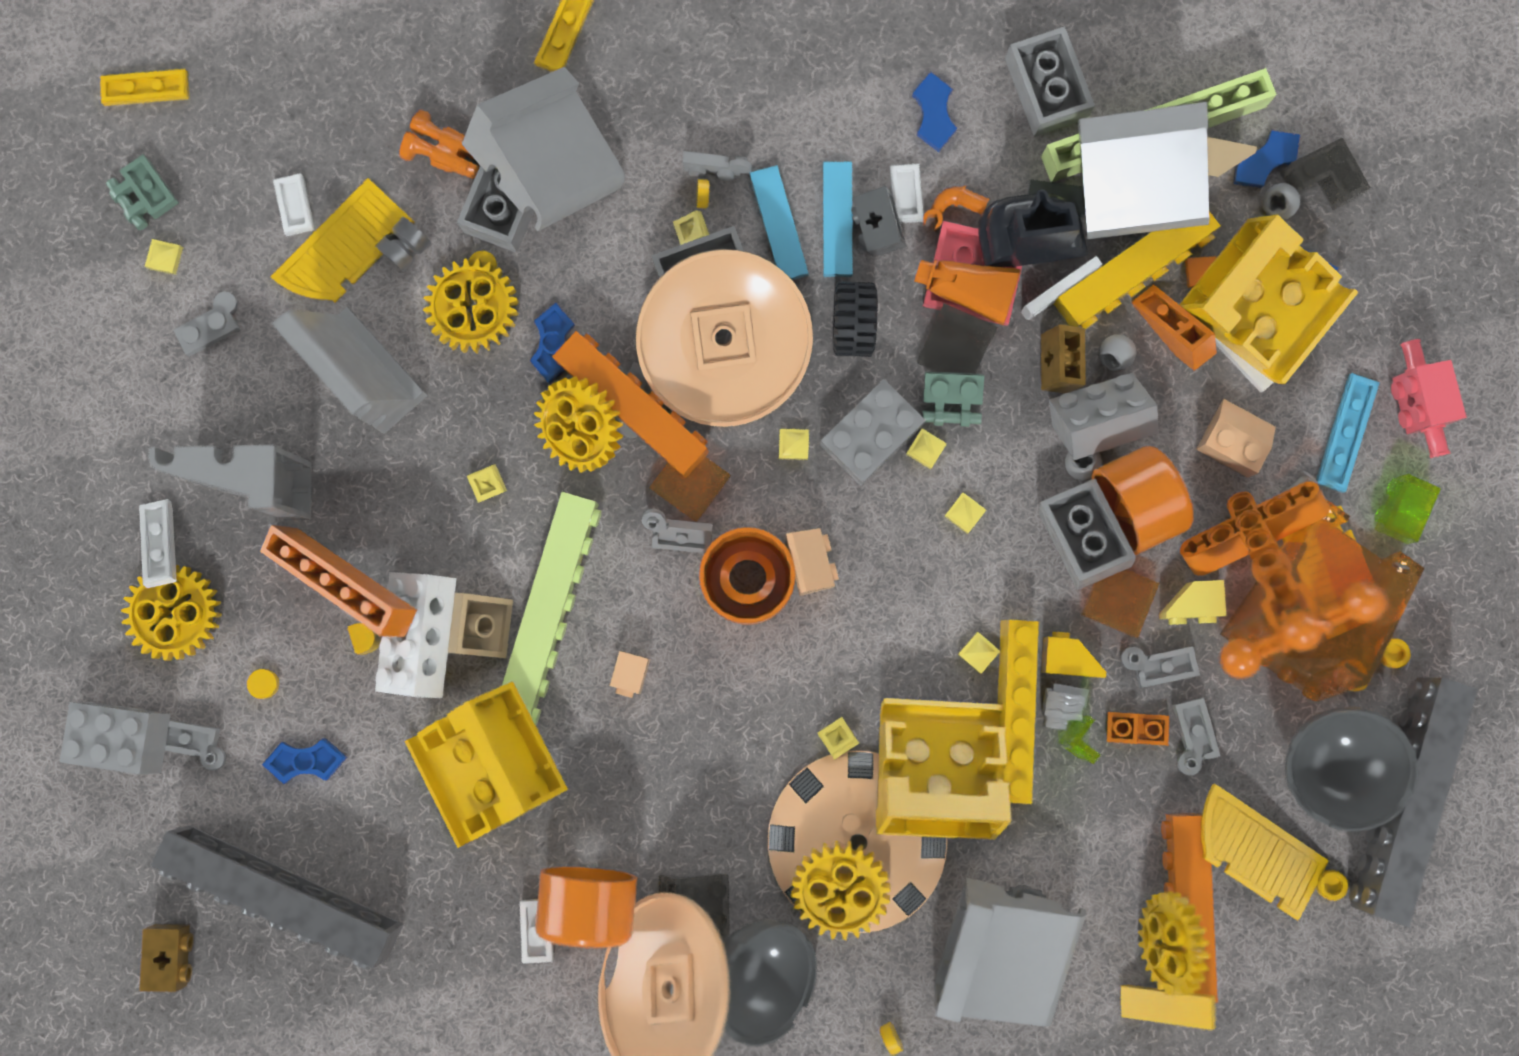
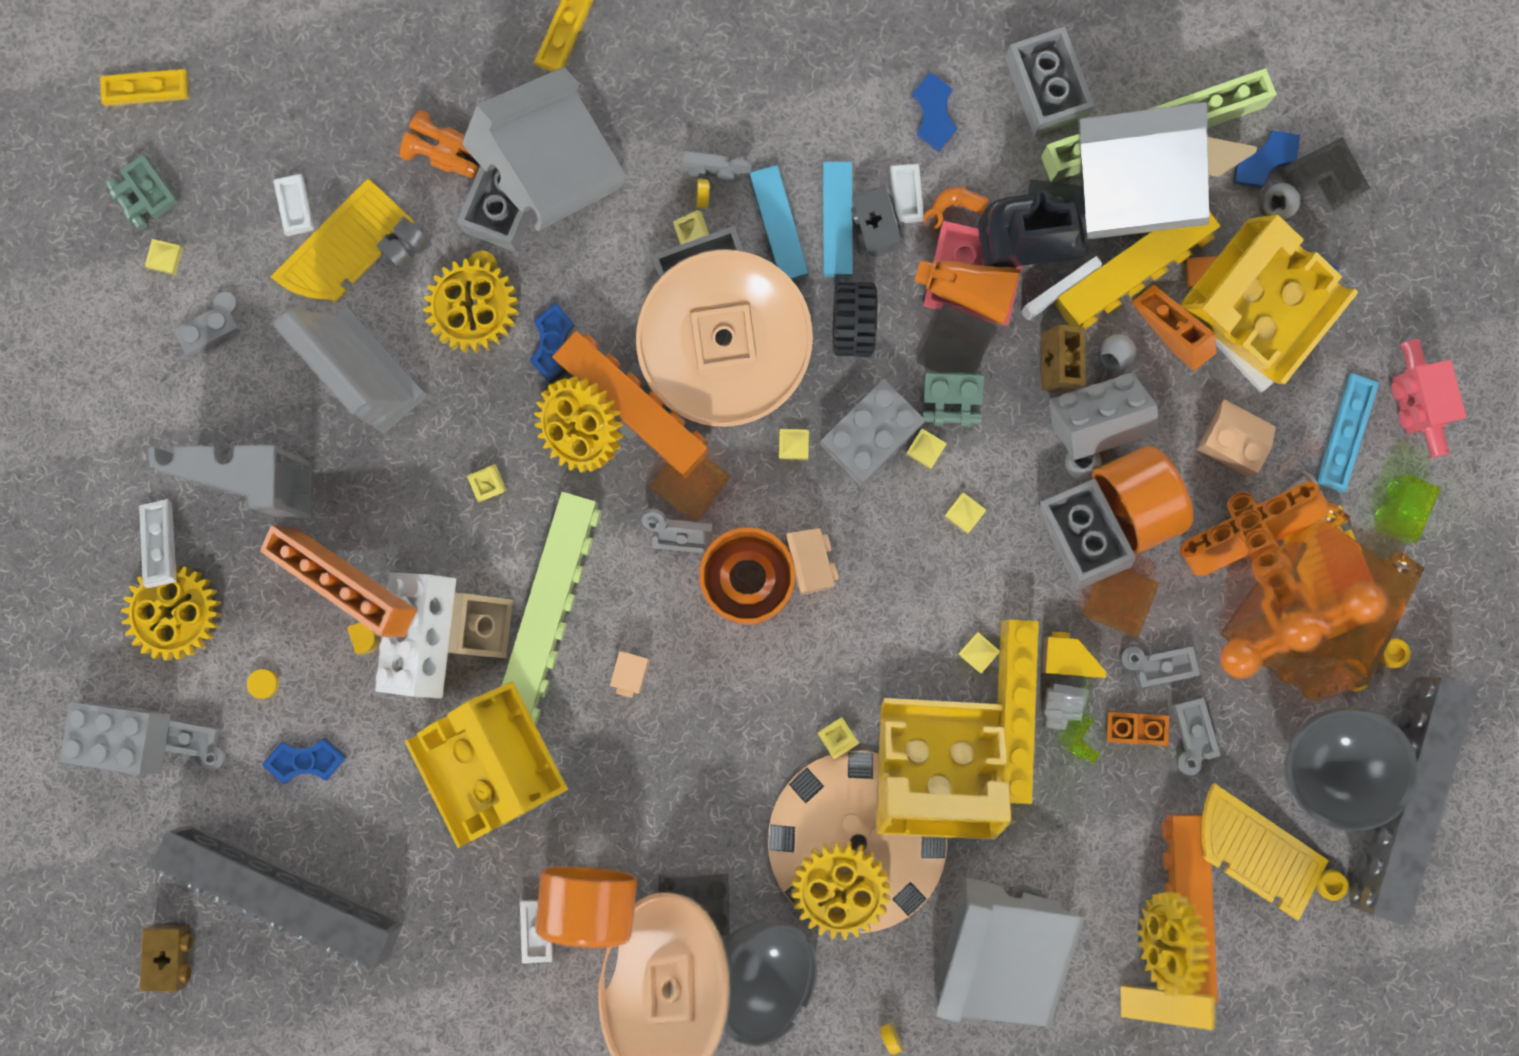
light yellow slope [1159,580,1227,625] -> none

